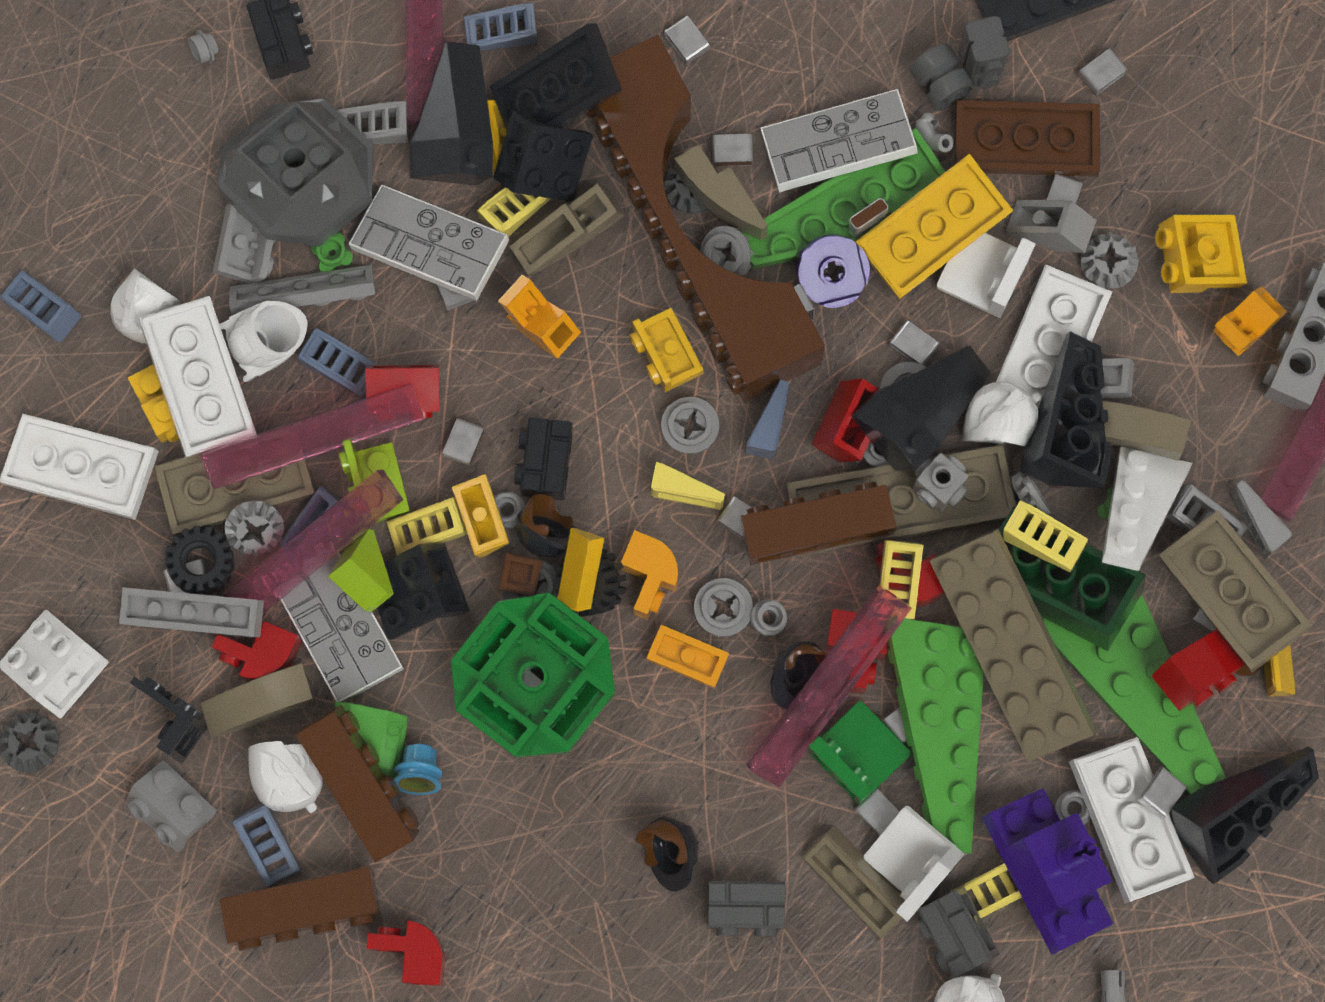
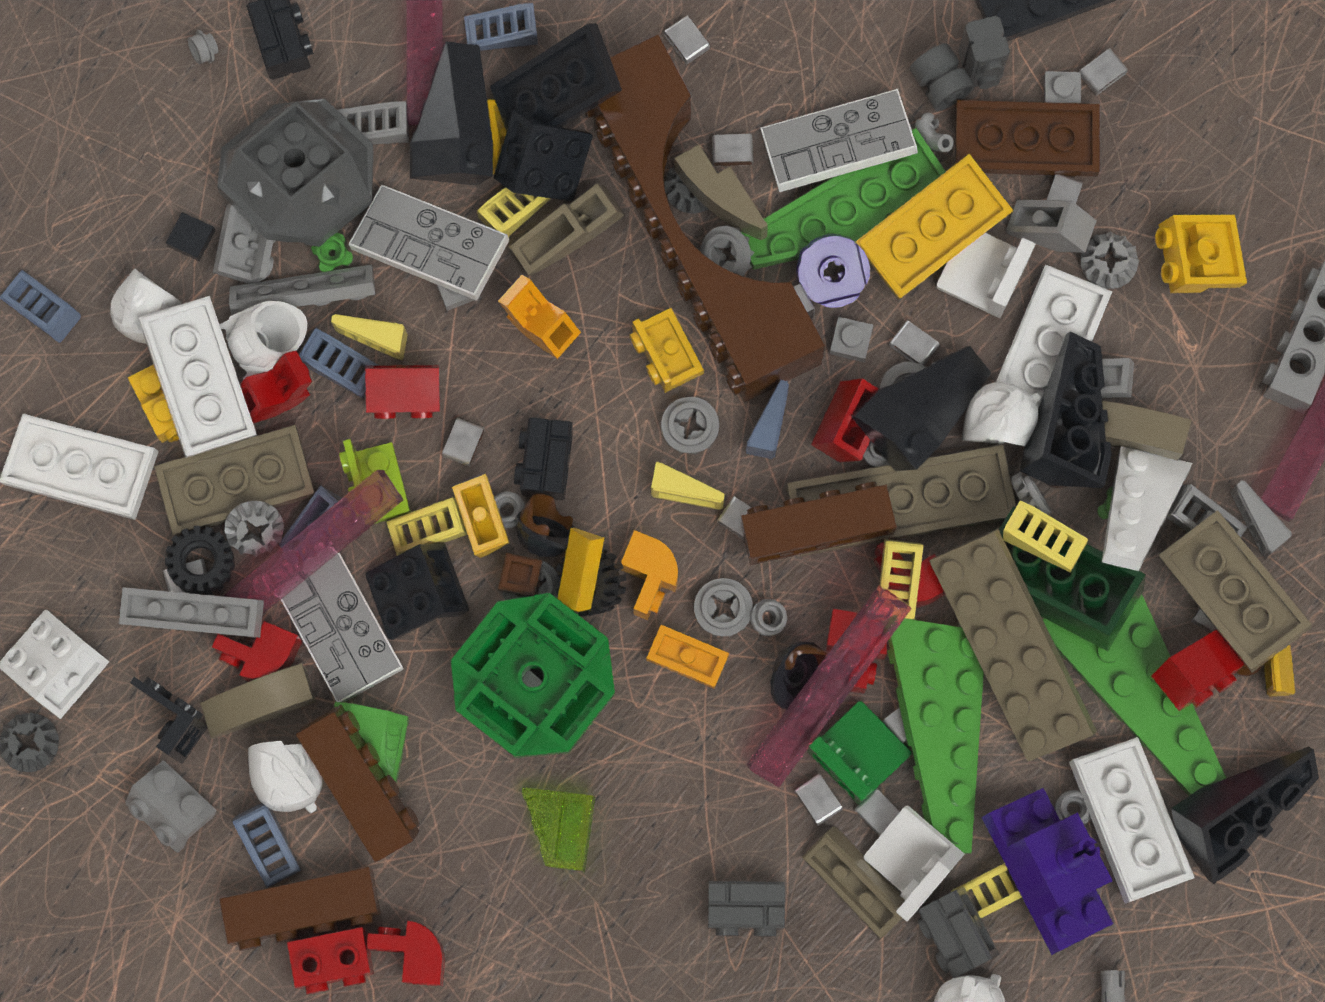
clear pink plate [201,383,424,489] -> none
lime slope [328,529,394,612] -> none
dark azure piece [394,744,442,795] -> none
black piece [635,816,699,892] -> none
piece [848,198,888,238] -> none
light grey brick [913,452,969,513] -> none
flat silver piece [1138,767,1187,819] -> none
light orange brick [1213,286,1287,357] -> none
none -> black tile [166,212,216,261]
none -> red brick [240,350,312,423]
none -> red brick [287,927,374,995]
none -> light yellow slope [331,314,408,360]
none -> clear neon green wing [522,787,595,872]
none -> flat silver piece [794,774,843,826]
none -> light grey plate [830,317,873,362]
none -> light grey plate [1044,71,1081,103]

